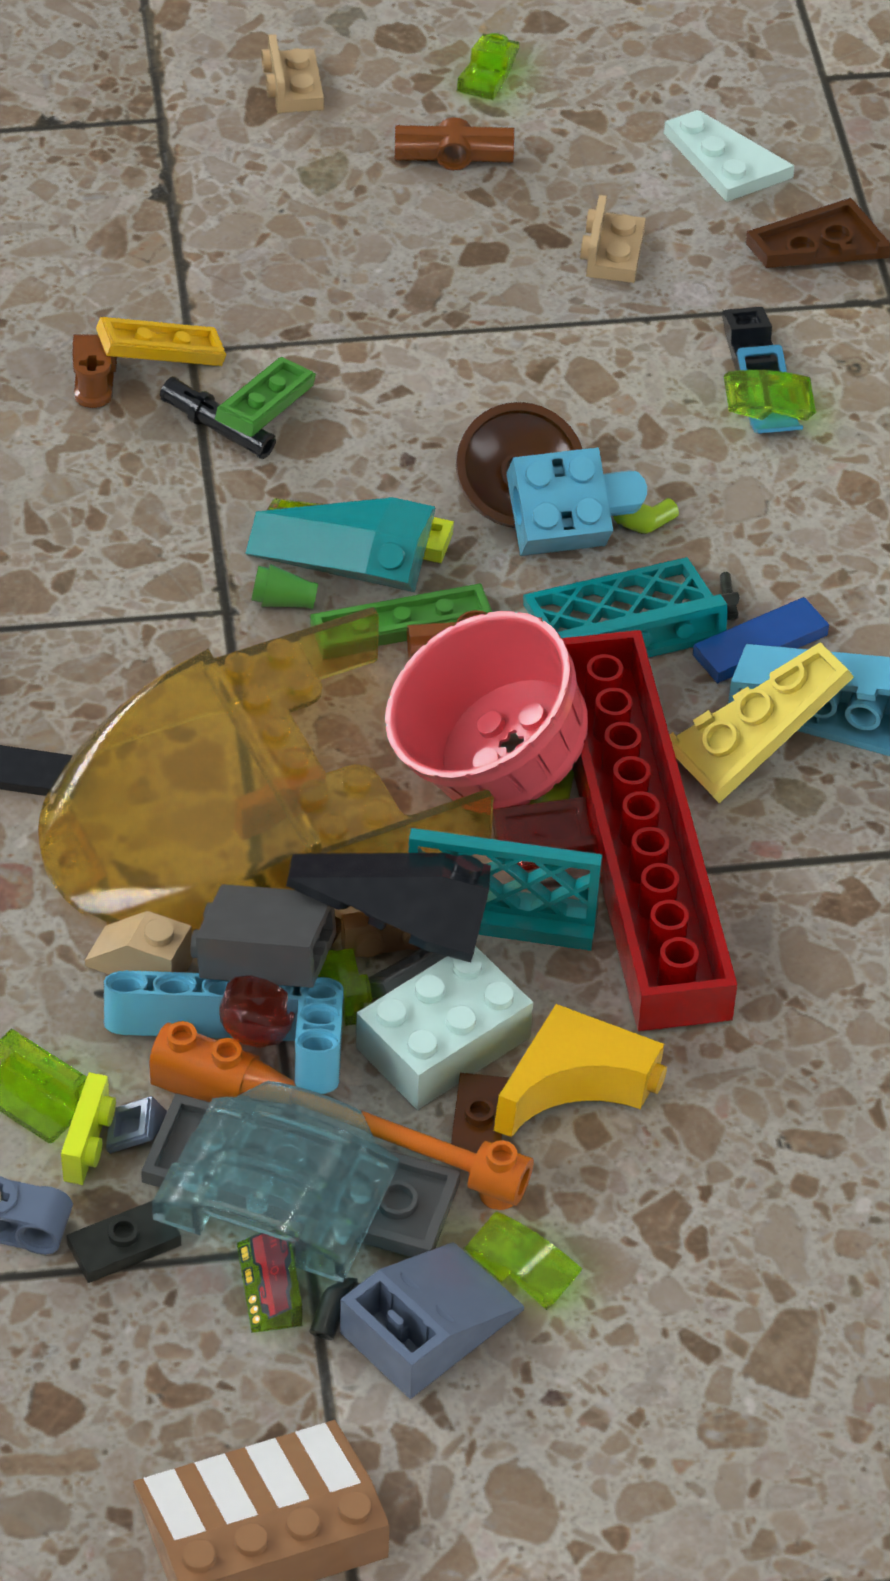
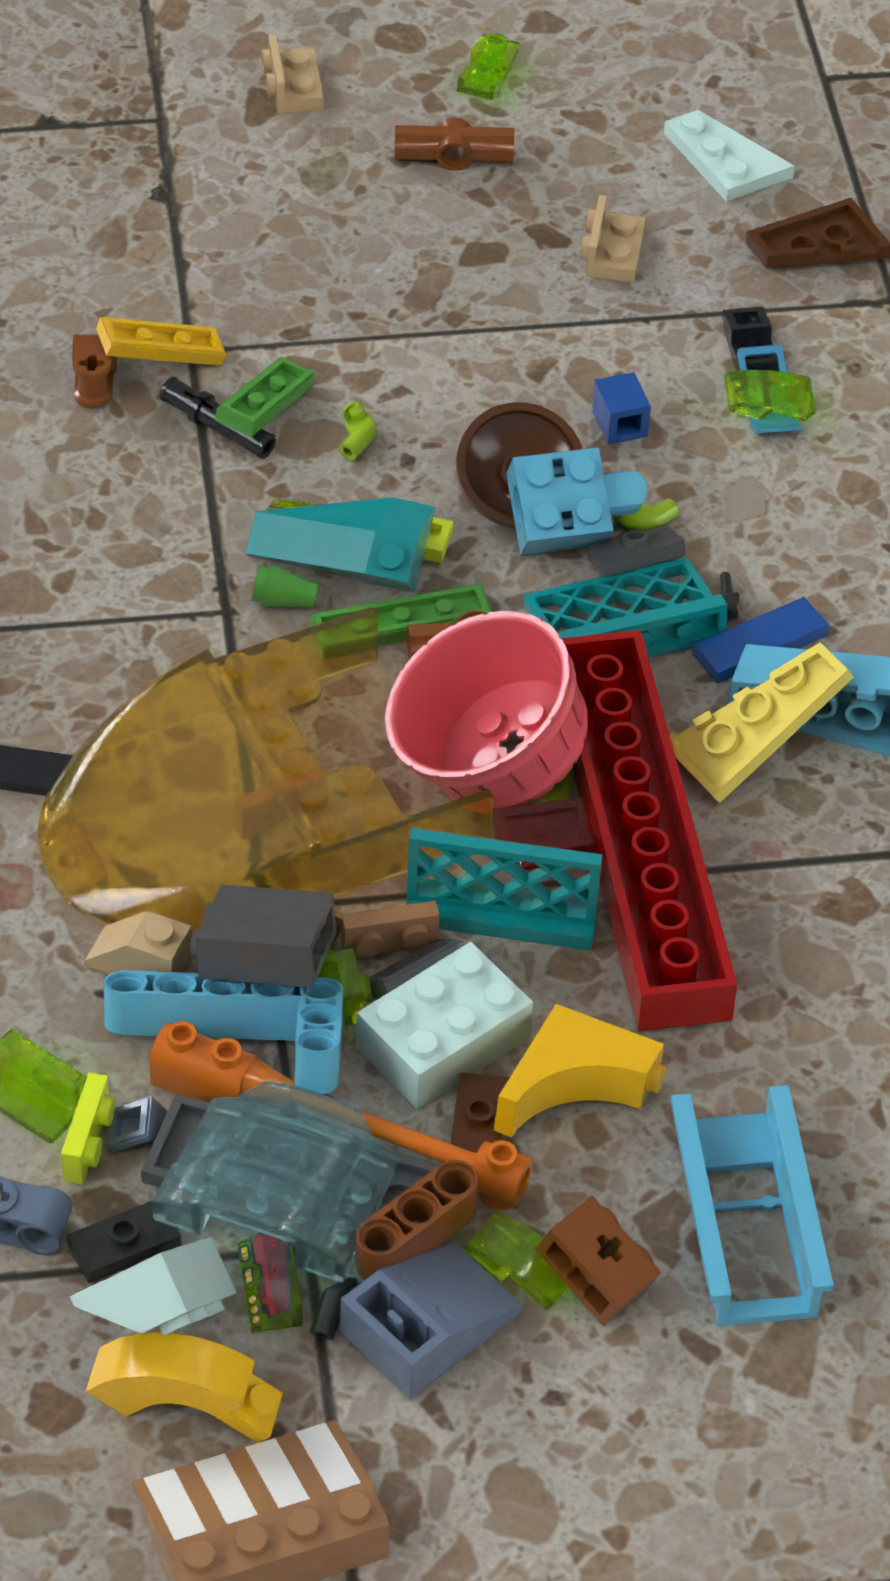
clear red hair [219,975,295,1049] -> none
black wedge [286,853,491,963] -> none
none -> light aqua slope [70,1237,237,1336]
none -> yellow arch [85,1332,283,1443]
none -> lime arm [339,402,377,461]
none -> dark orange beam [356,1160,479,1280]
none -> dark orange brick [535,1196,662,1326]
none -> dark grey plate [587,524,686,577]
none -> blue brick [592,372,651,444]
none -> medium azure piece [670,1085,834,1327]

